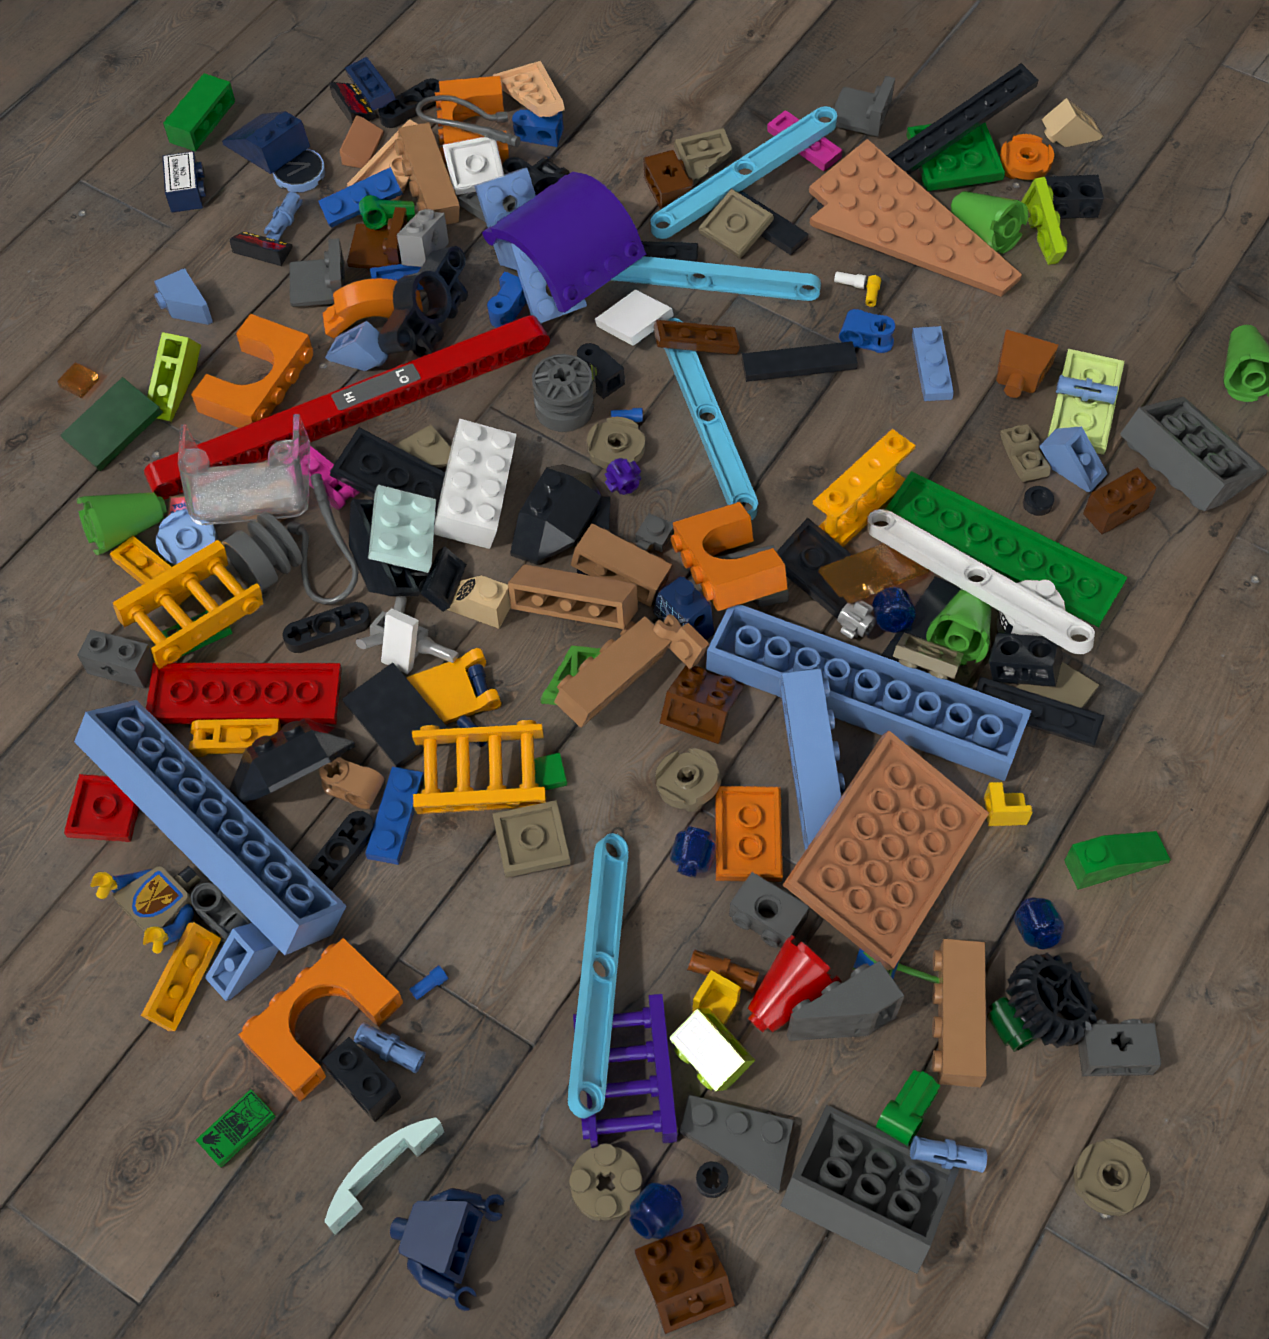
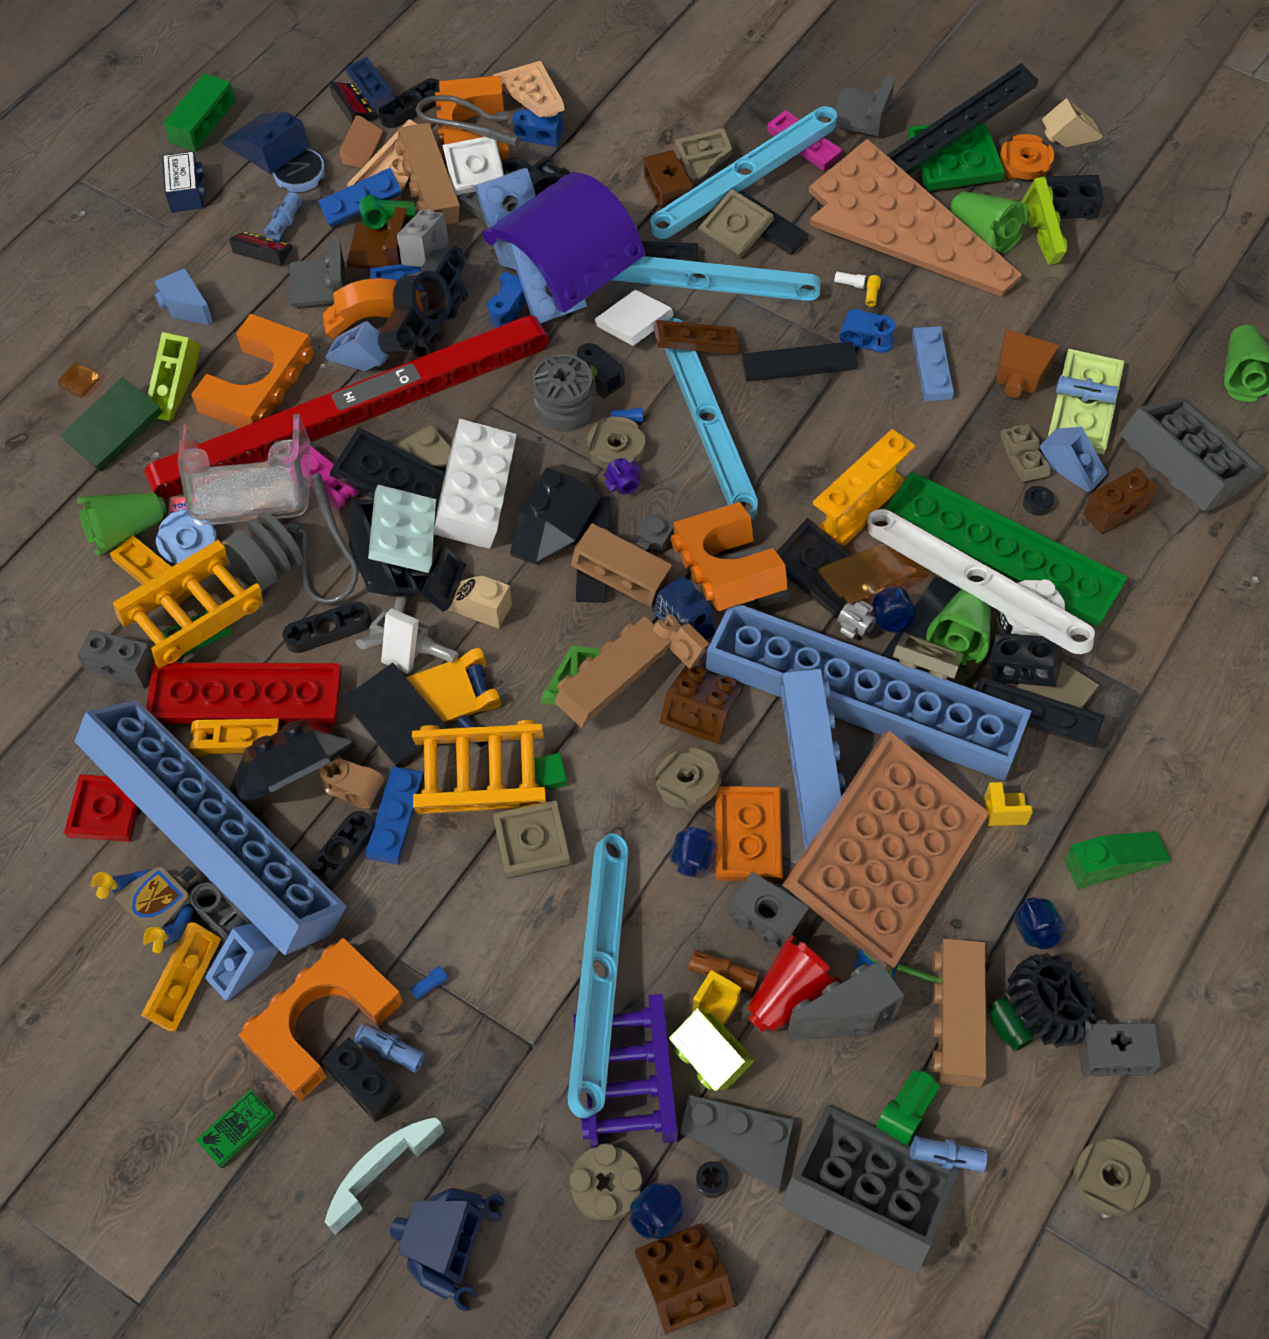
medium nougat brick [508,564,638,629] -> none

